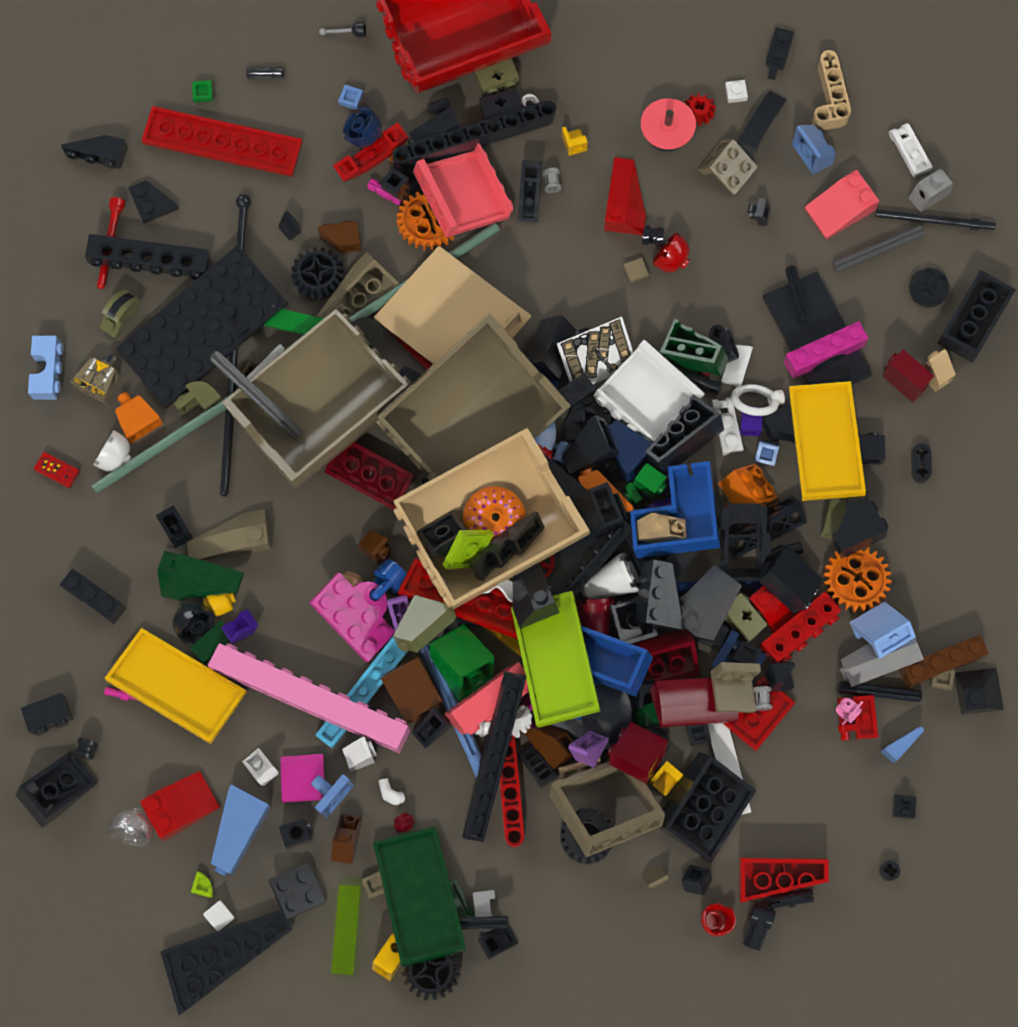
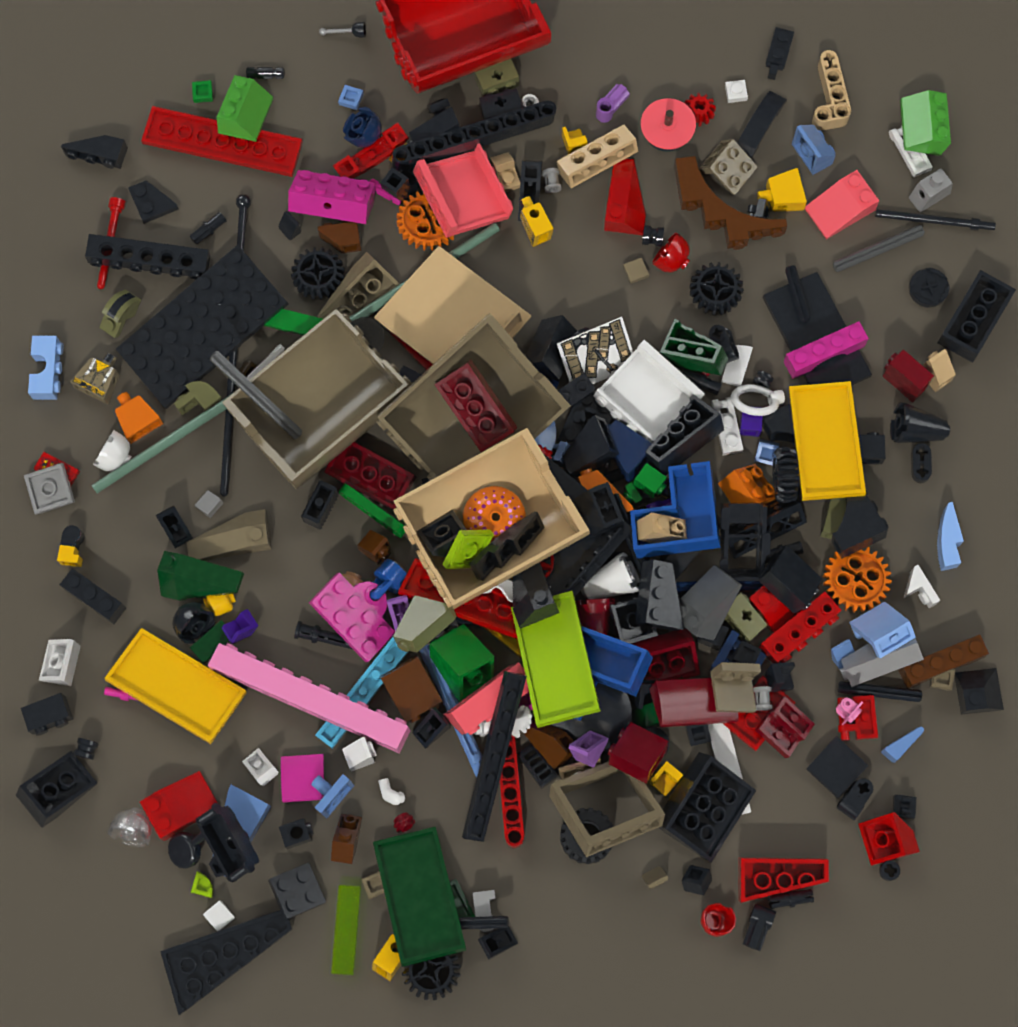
none -> light grey tile [24,463,75,515]
none -> white slope [39,639,81,686]
none -> leg [57,525,84,567]
none -> black piece [168,803,259,882]
none -> black axle [190,212,227,244]
none -> light grey slope [194,490,223,518]
none -> bright green slope [217,75,273,142]
none -> dark pink brick [288,170,375,224]
none -> black pin [294,621,353,650]
none -> black brick [301,480,339,530]
none -> green beam [338,483,406,538]
none -> dark red slope [434,359,517,453]
none -> tan slope [490,152,520,193]
none -> yellow torso [519,196,553,247]
none -> tan brick [557,125,638,188]
none -> medium lavender piece [596,84,630,123]
none -> reddish brown arch [674,156,787,250]
none -> black gear [689,262,744,316]
none -> black bush [753,370,774,389]
none -> dark red slope [755,696,815,758]
none -> yellow torso [757,168,807,212]
none -> black gear [772,447,799,503]
none -> black slope [806,736,869,798]
none -> medium blue slope [831,639,855,669]
none -> black piece [836,778,874,821]
none -> red slope [858,812,920,866]
none -> black cone [890,402,950,443]
none -> bright green slope [900,90,951,156]
none -> white slope [904,565,940,608]
none -> light blue slope [937,502,964,571]

